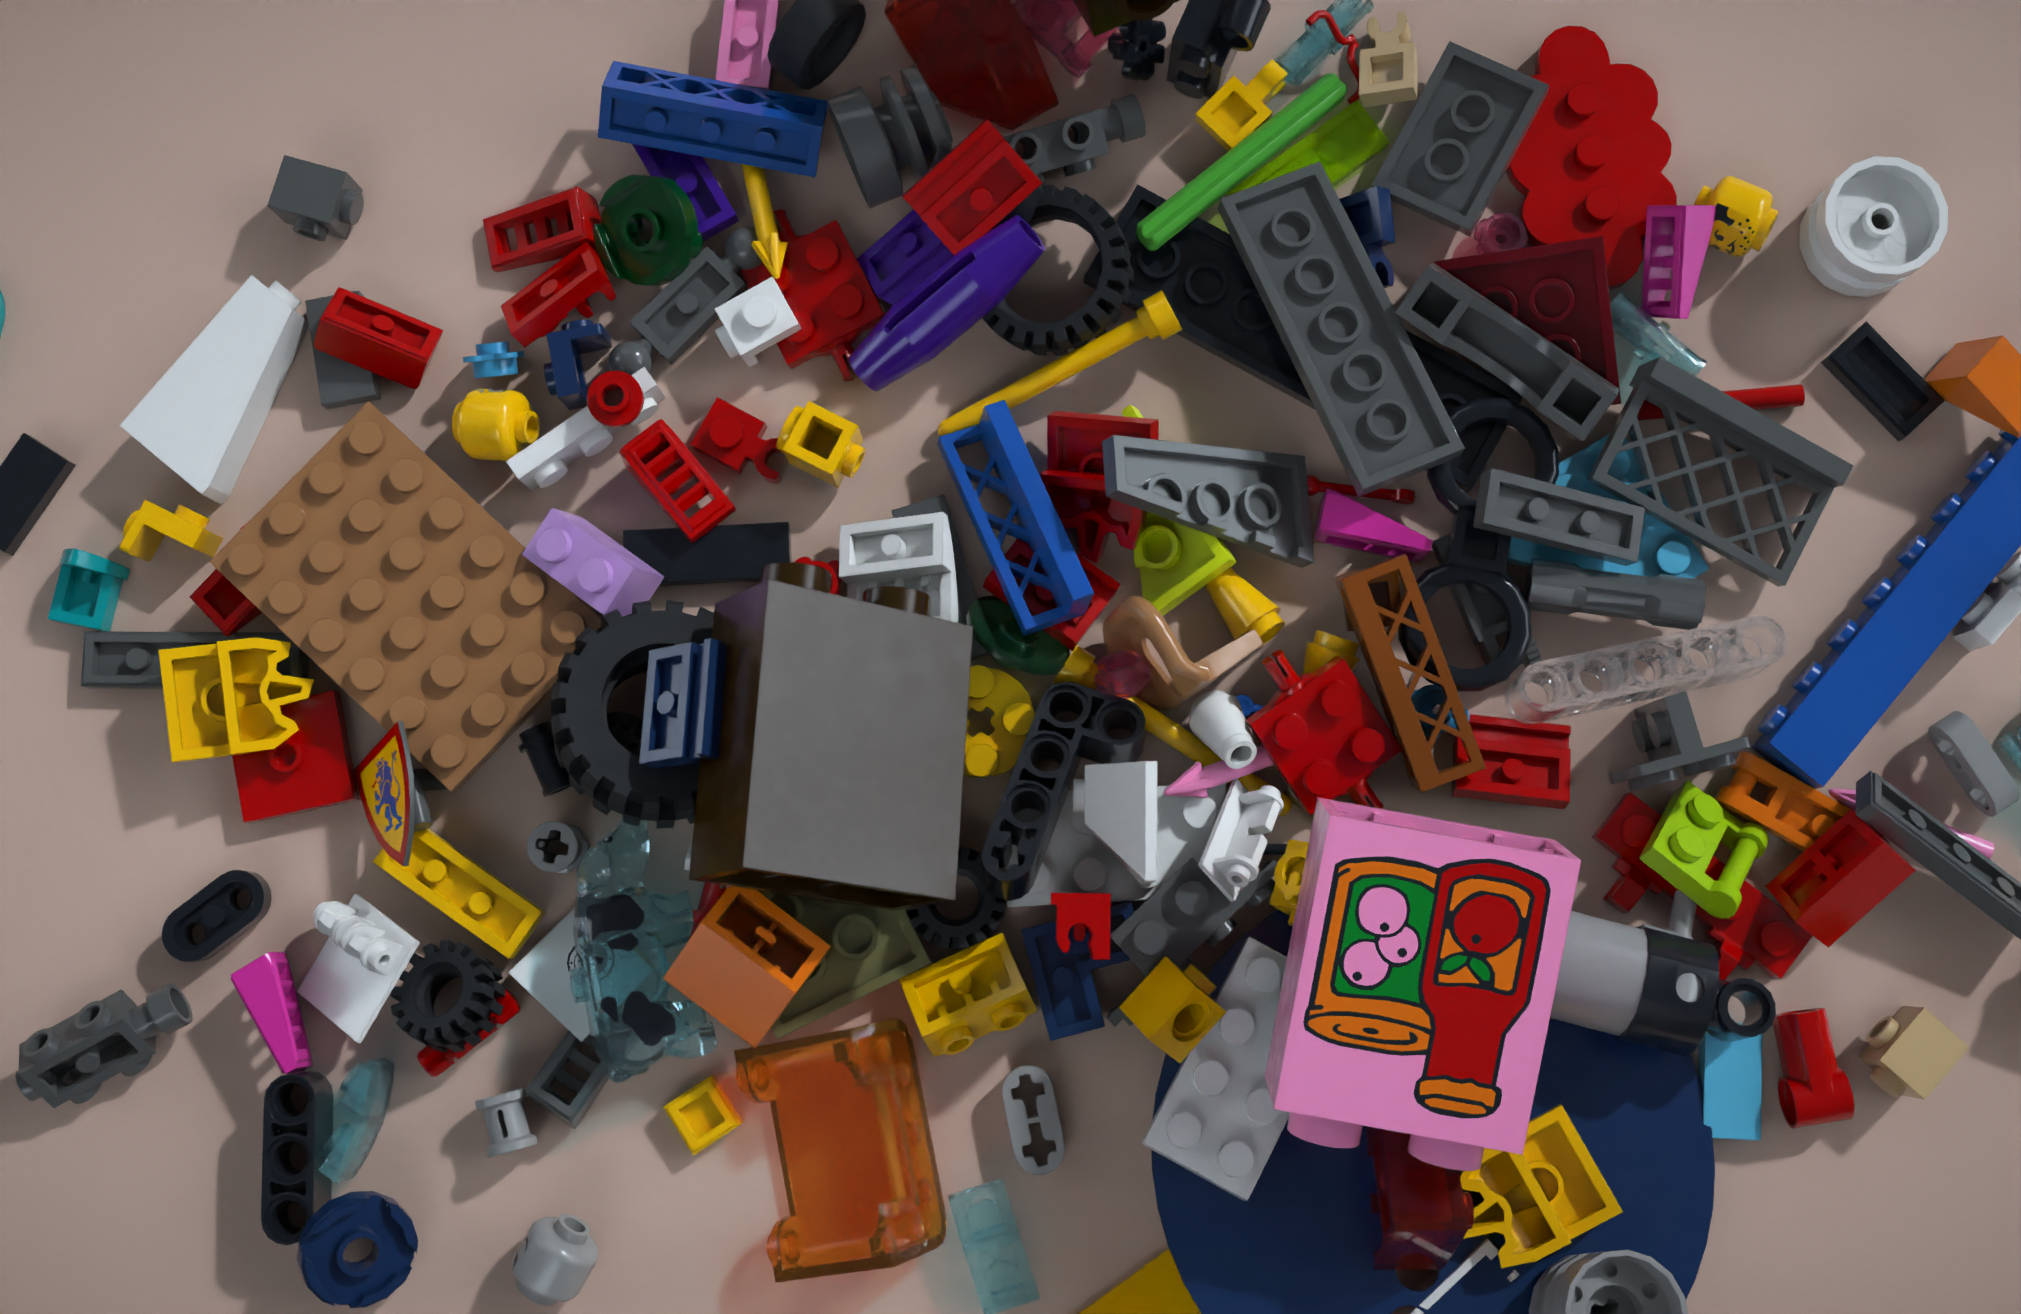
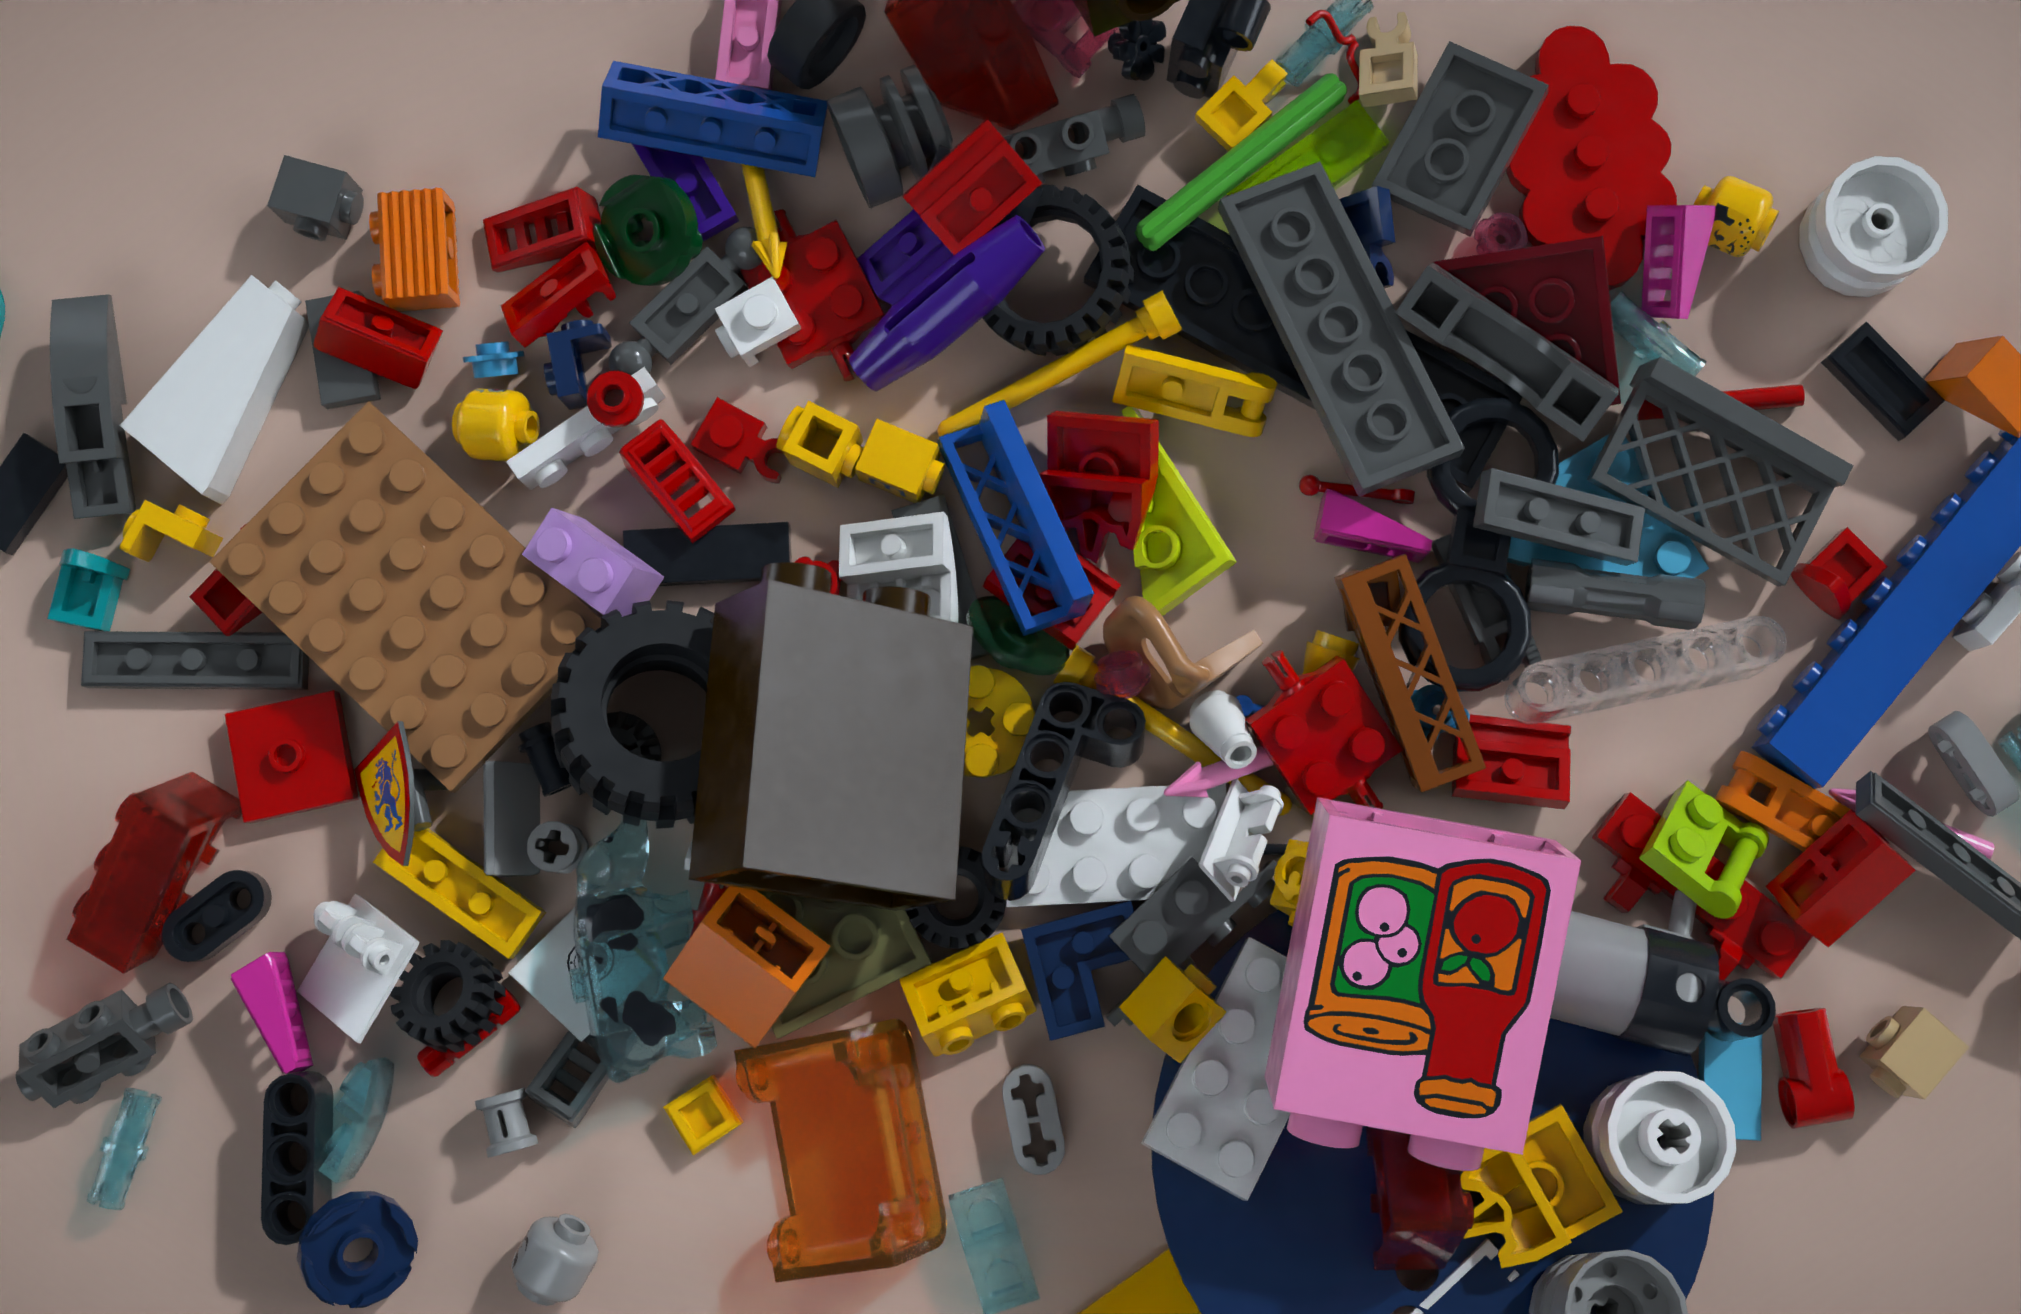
yellow plate [158,637,314,763] -> none
dark blue plate [639,638,727,769] -> none
red hinge [1051,893,1111,960] -> none
white slope [1073,761,1157,884] -> none
dark grey wing [1102,435,1314,568] -> none
yellow cone [1205,567,1285,650] -> none
dark grey bracket [1608,692,1750,791] -> none
none -> dark grey slope [50,294,136,519]
none -> clear red wedge [66,772,242,974]
none -> clear light blue pin [86,1088,162,1210]
none -> orange brick [369,187,460,312]
none -> light grey slope [483,761,540,877]
none -> yellow brick [855,419,945,503]
none -> yellow plate [1112,345,1277,437]
none -> white wheel [1583,1071,1736,1205]
none -> red tile [1791,527,1888,620]

